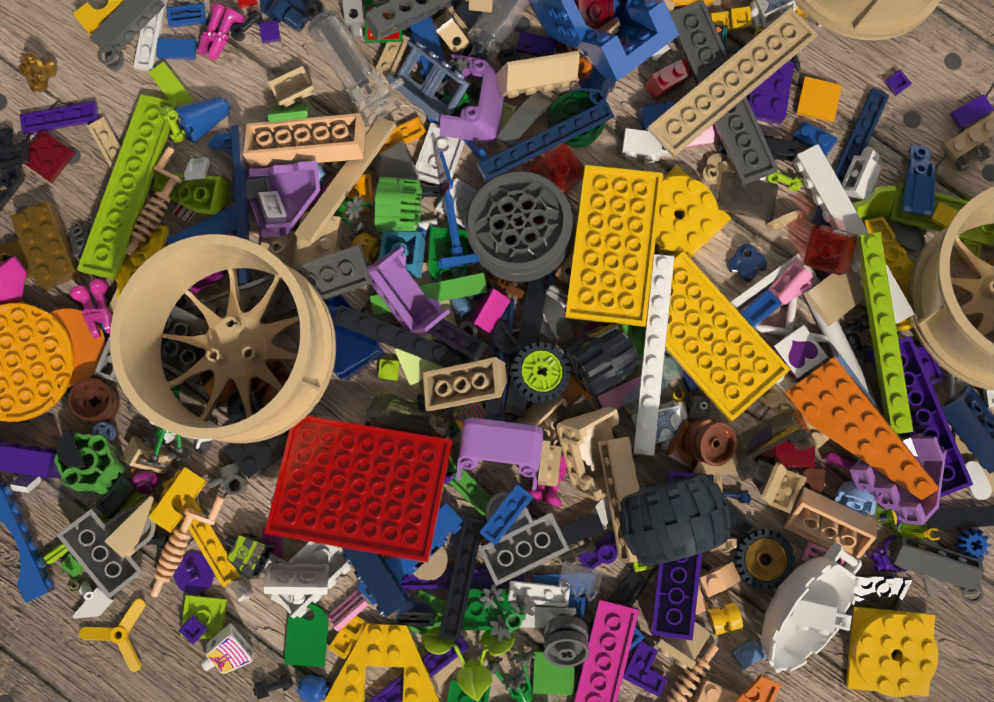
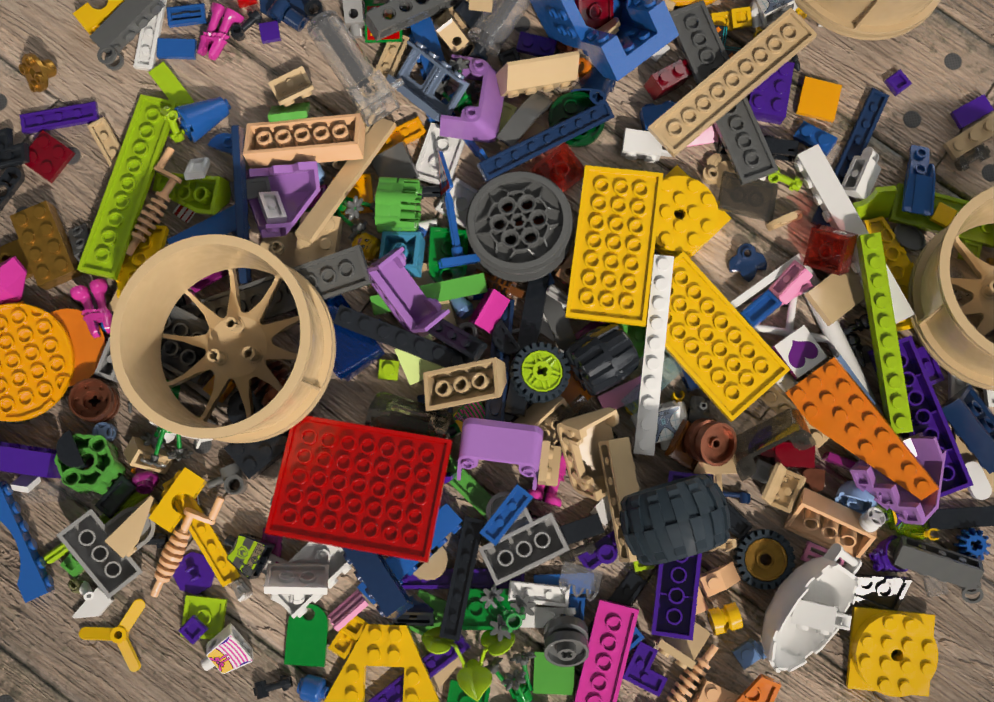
none -> white wheel [859,507,886,532]

